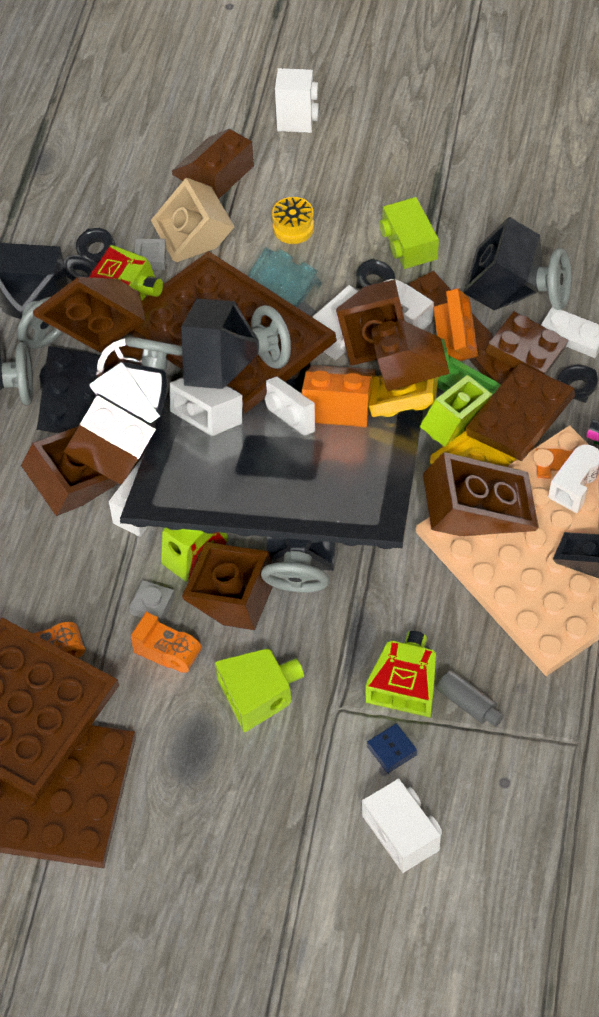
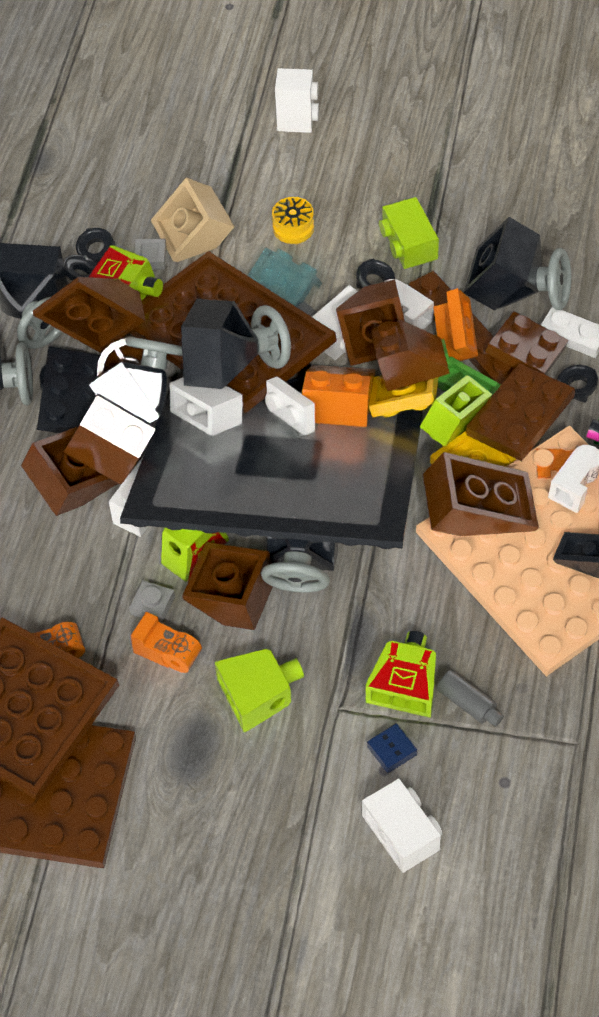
reddish brown slope [172,129,254,199] -> none

